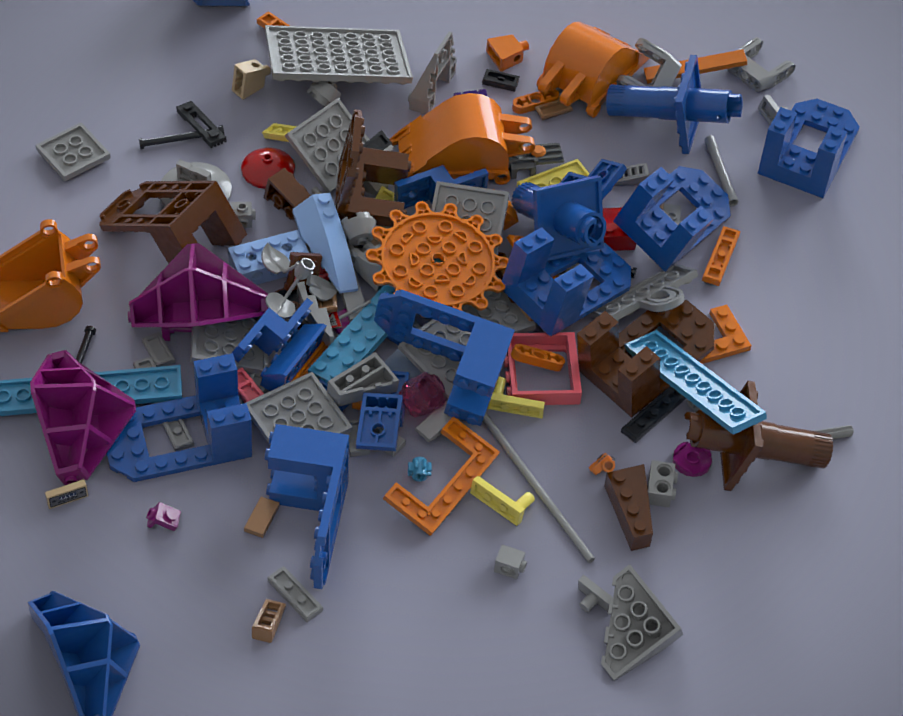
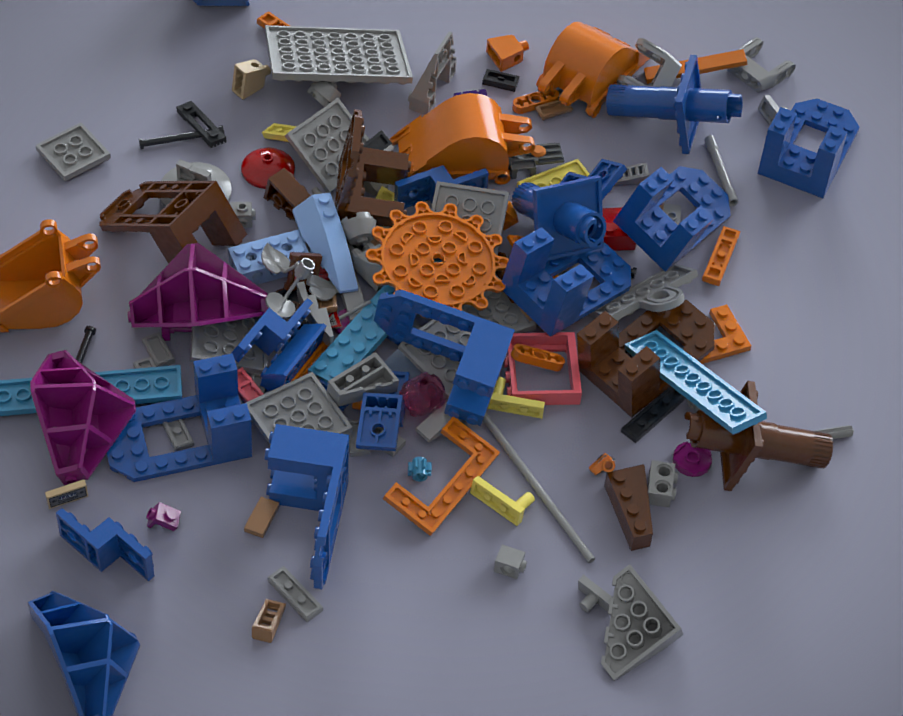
none -> blue bracket [56,508,155,581]

